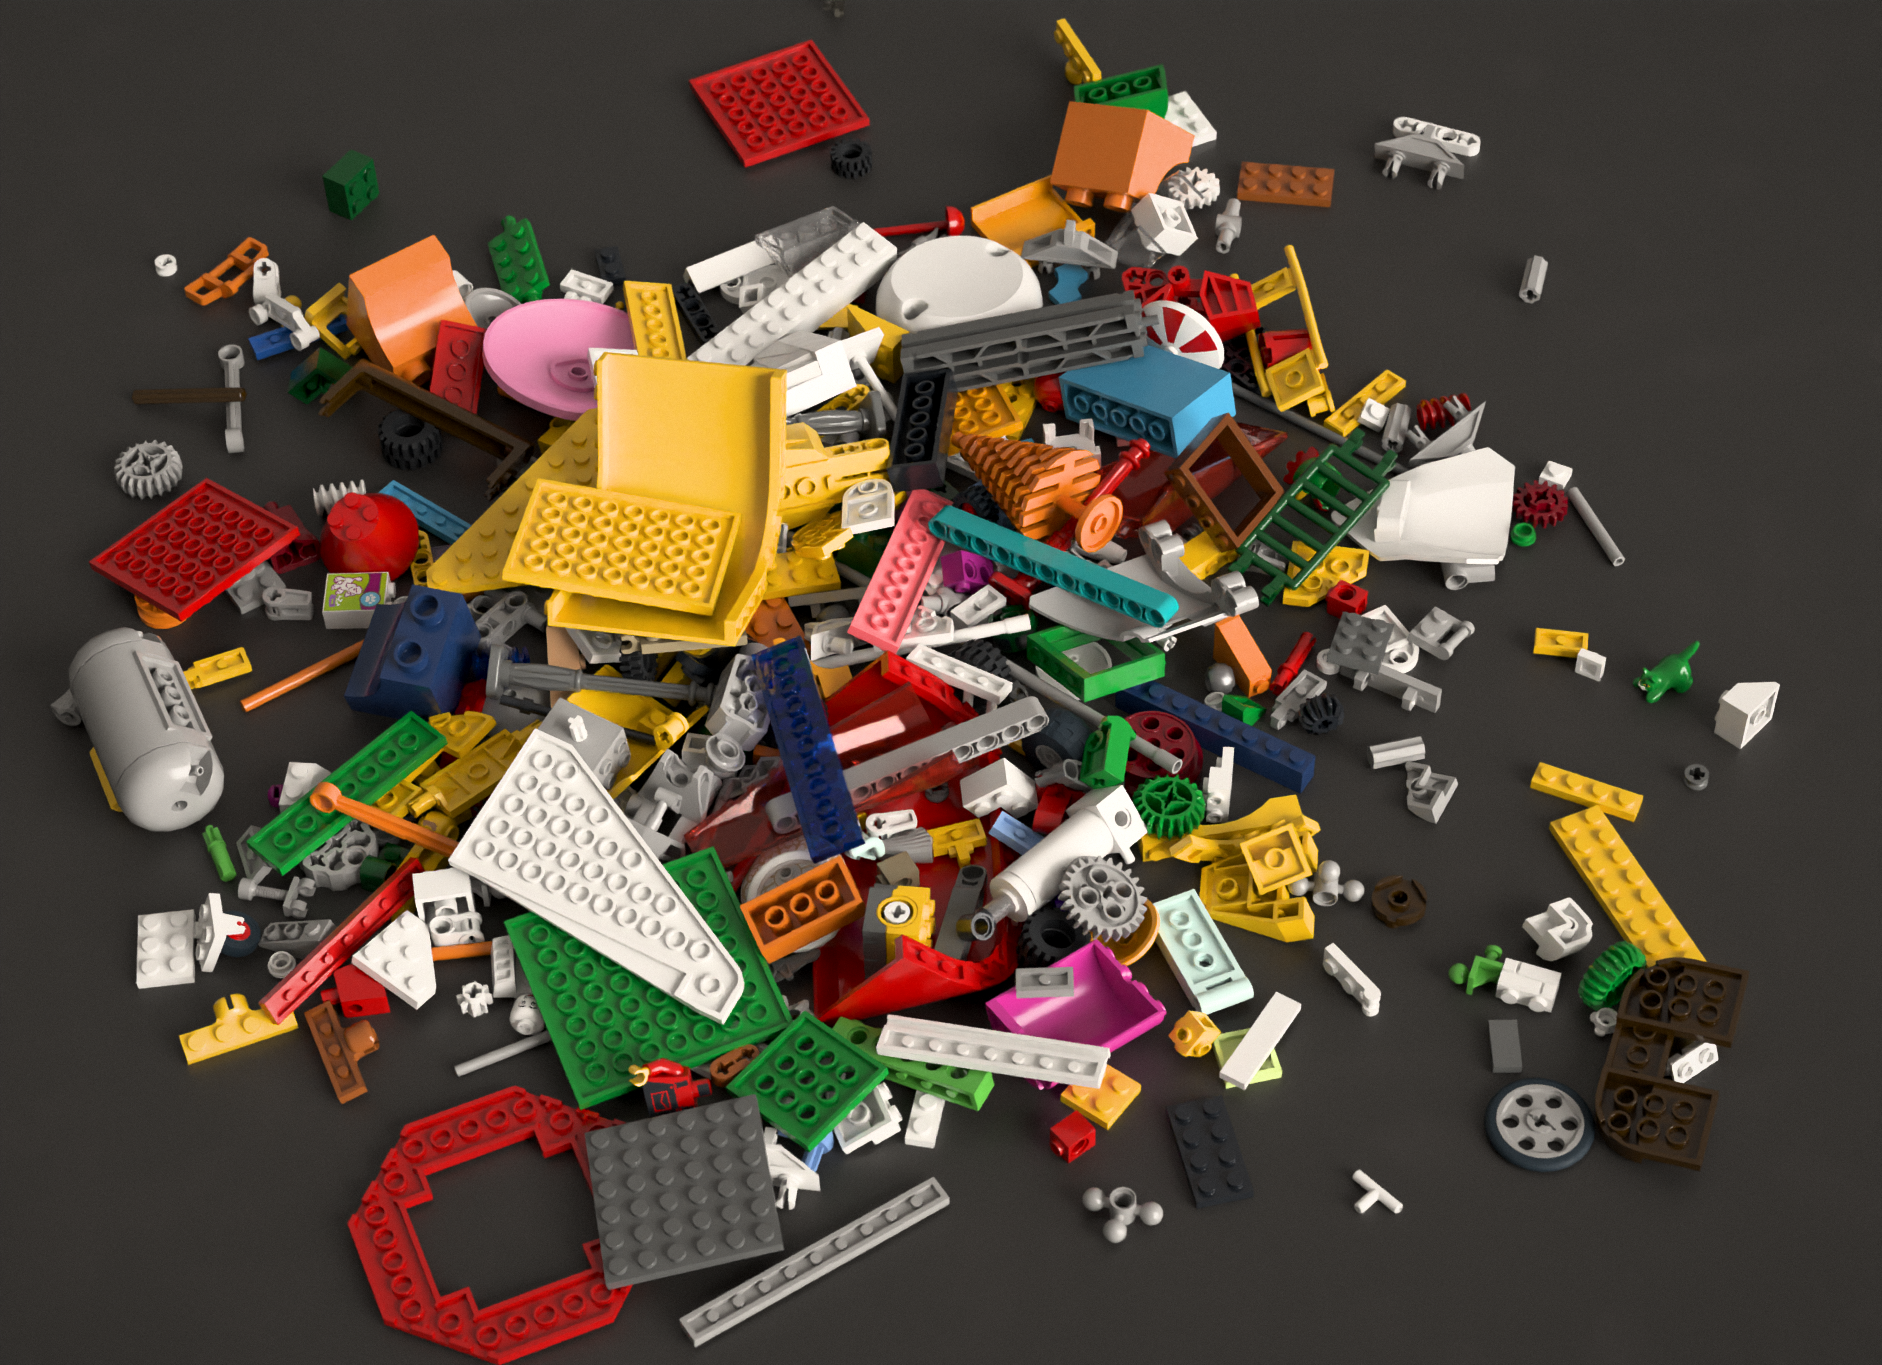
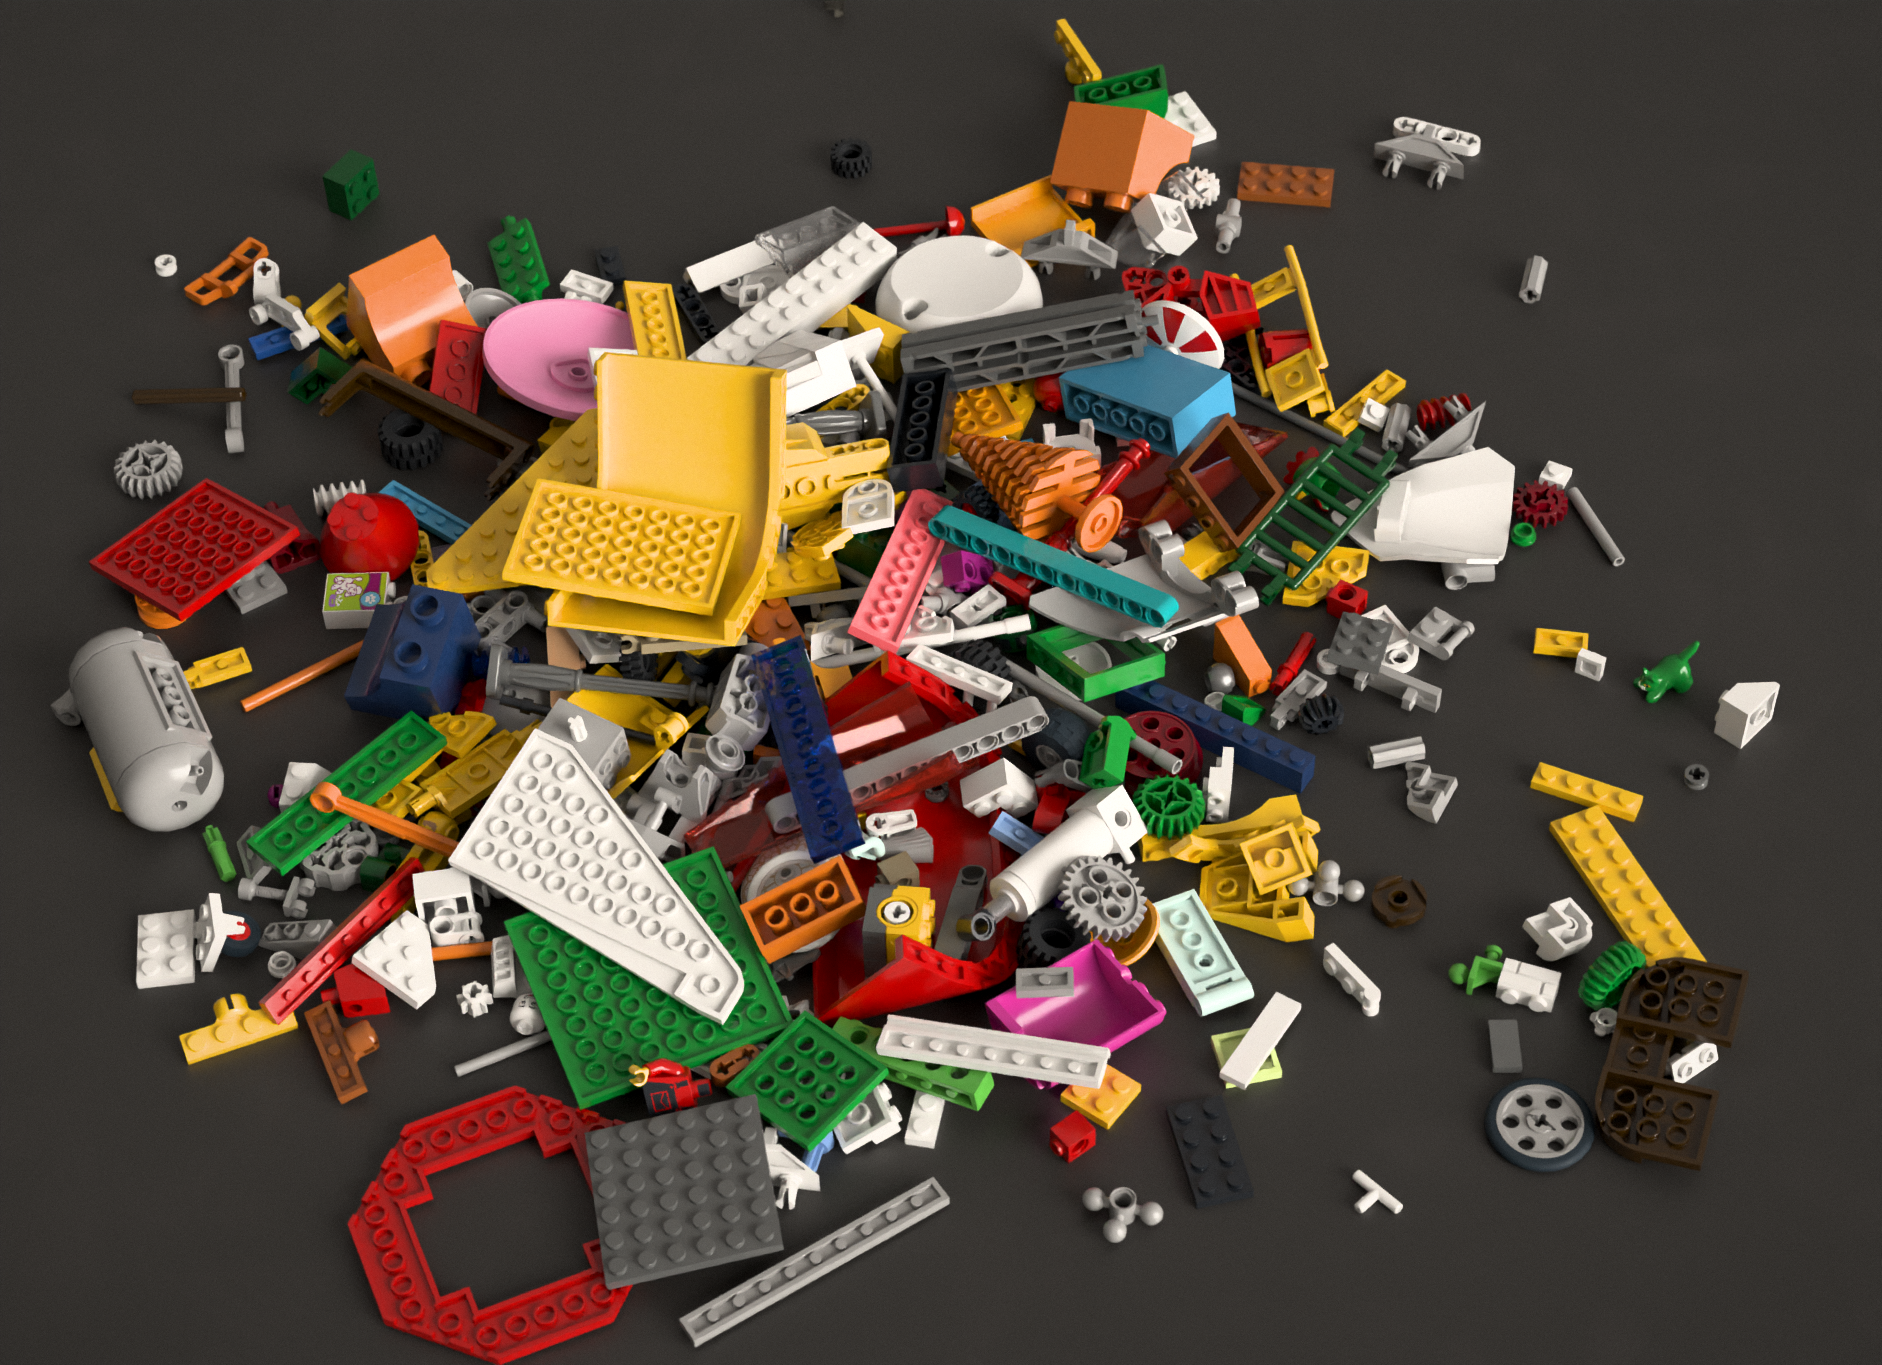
light grey piece [262,586,314,621] -> none
red plate [689,40,870,167] -> none
yellow hinge [927,818,987,869] -> none
dark azure tile [1048,264,1088,305] -> none
yellow brick [1168,1011,1221,1057] -> none

